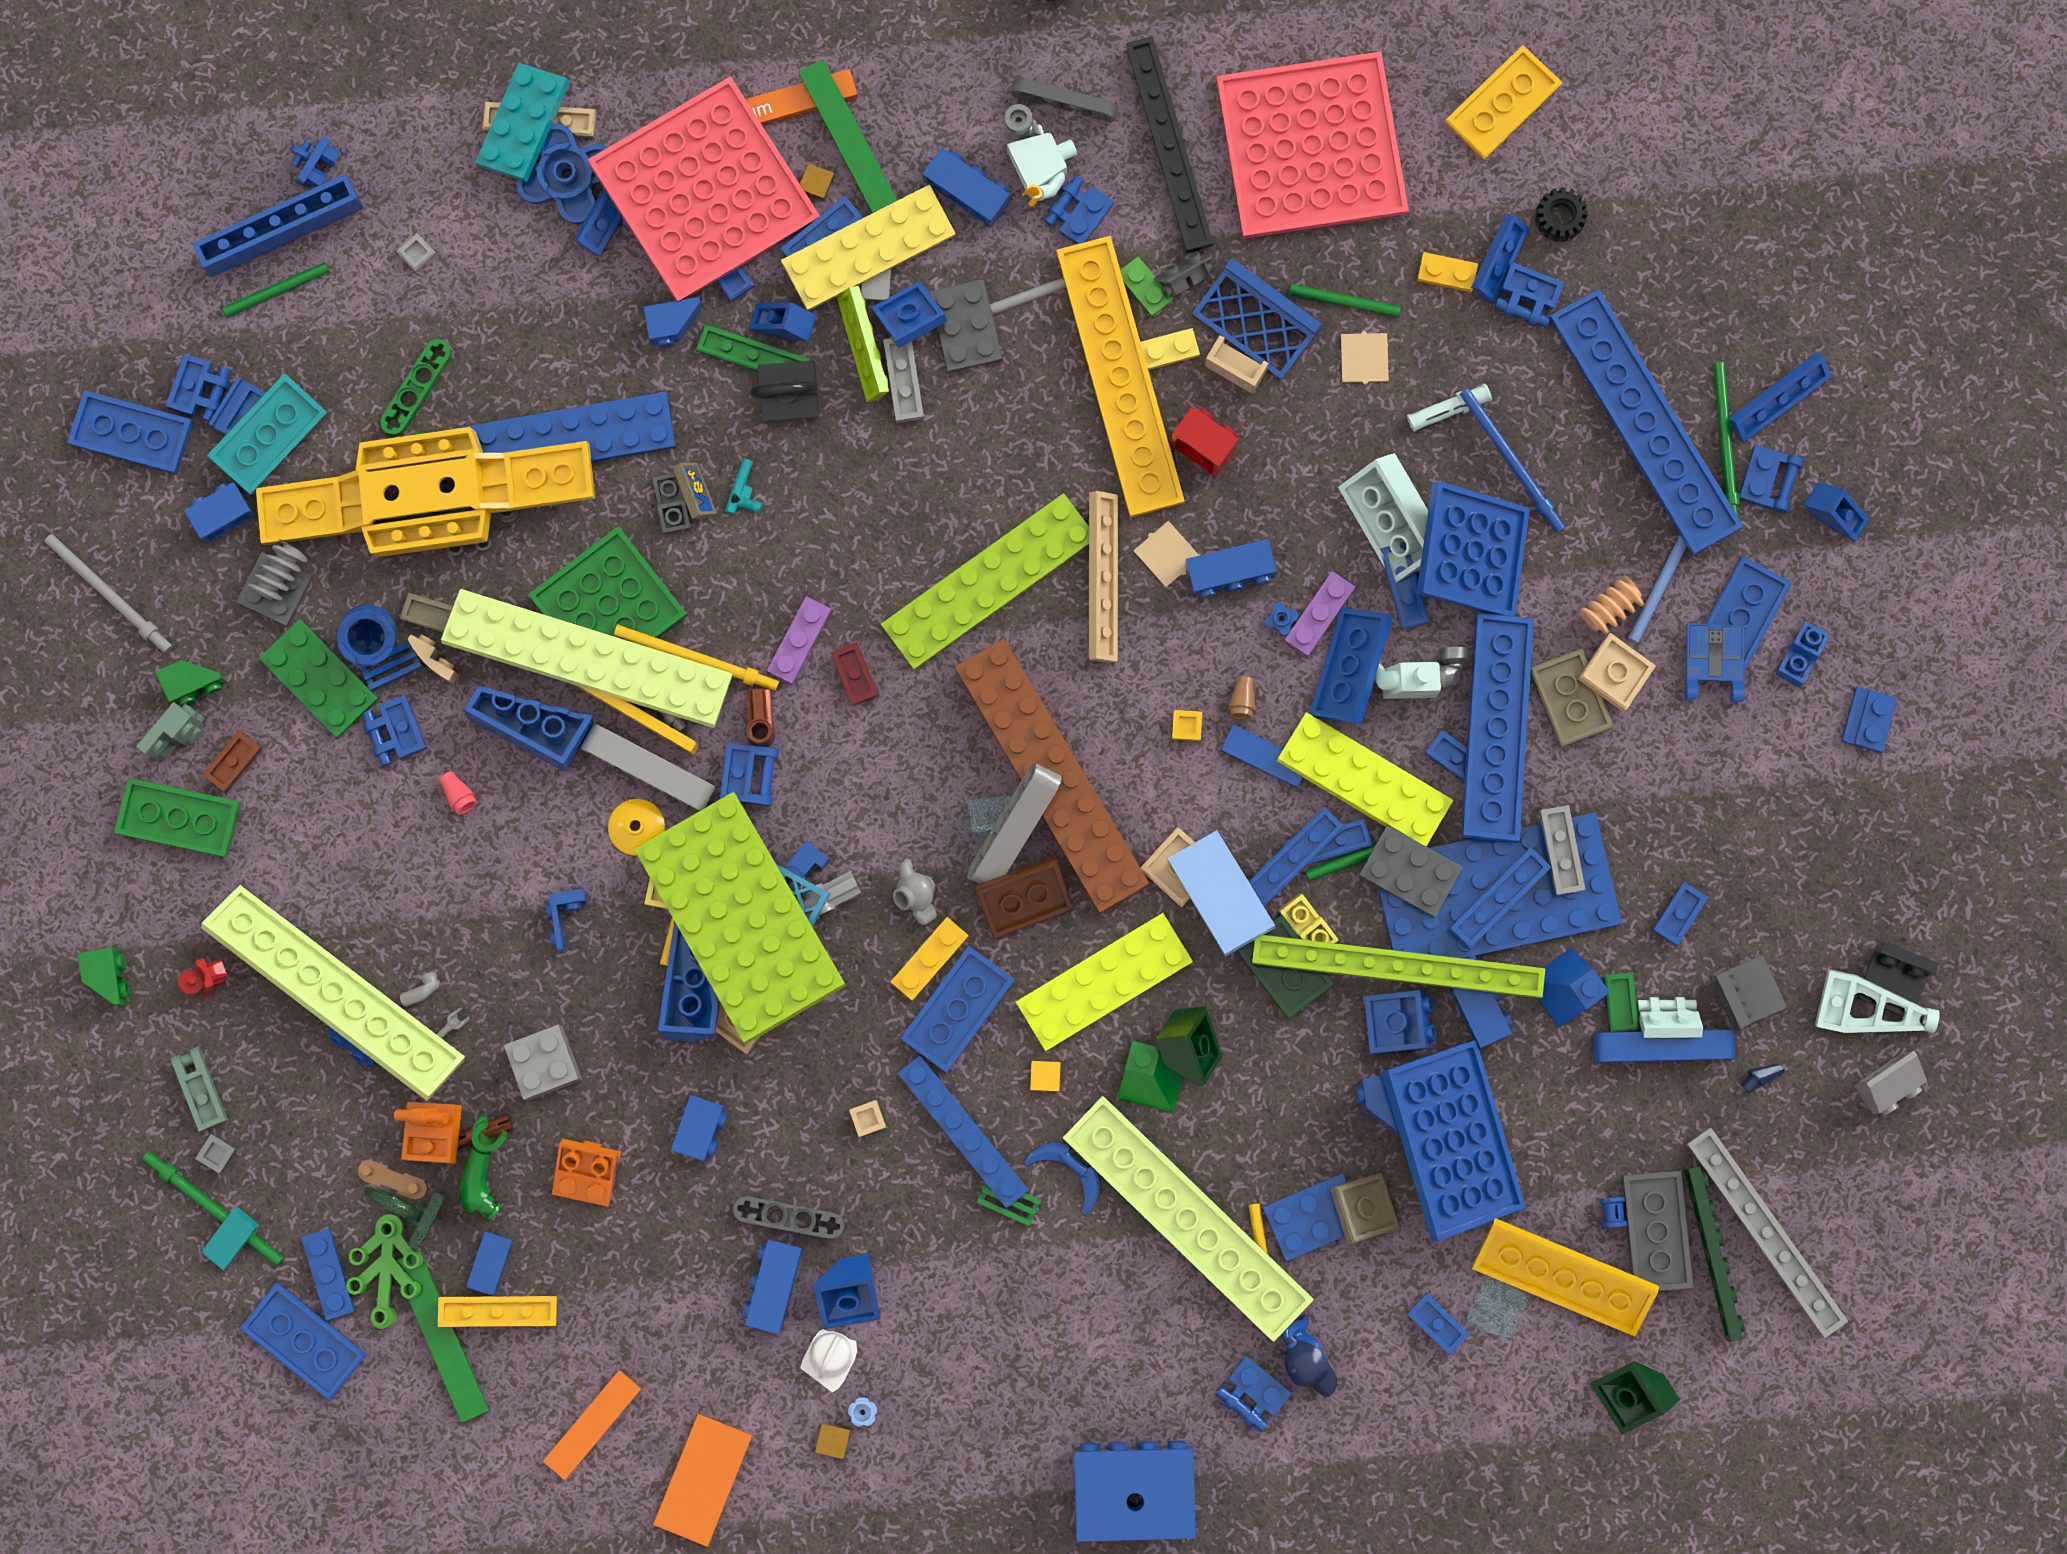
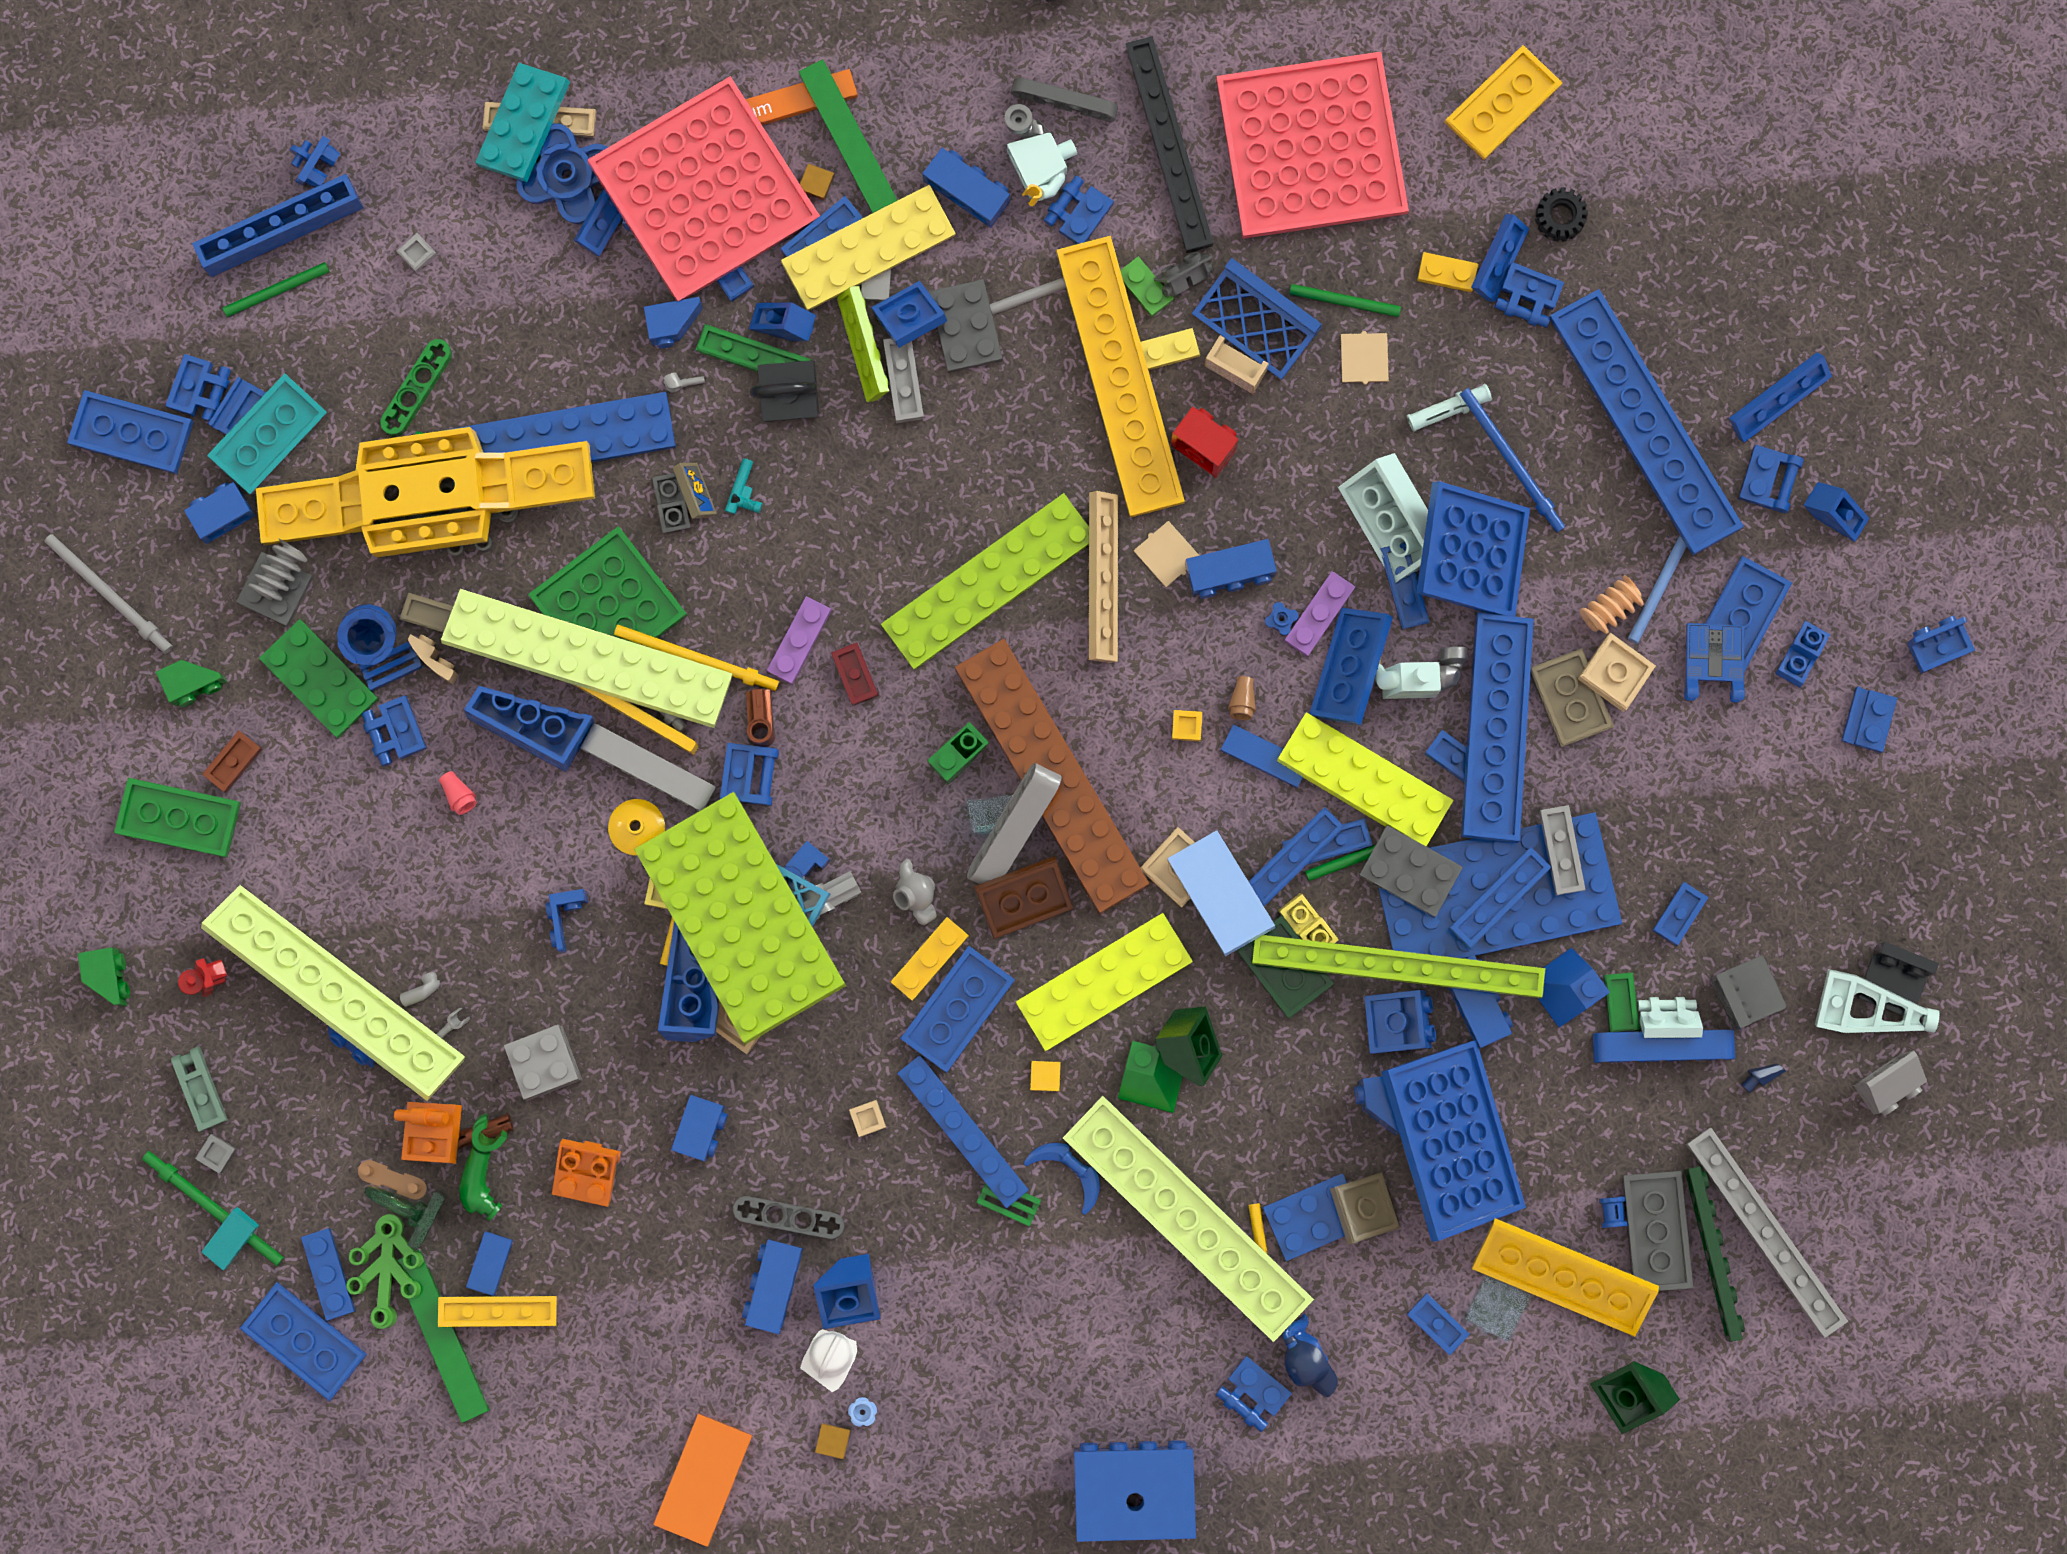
sand green plate [136,702,206,761] -> none
orange tile [543,1370,642,1480] -> none
green bar [1713,362,1740,518] -> none
none -> light grey hand [664,372,705,393]
none -> green slope [927,722,989,785]
none -> blue bracket [1907,615,1975,674]

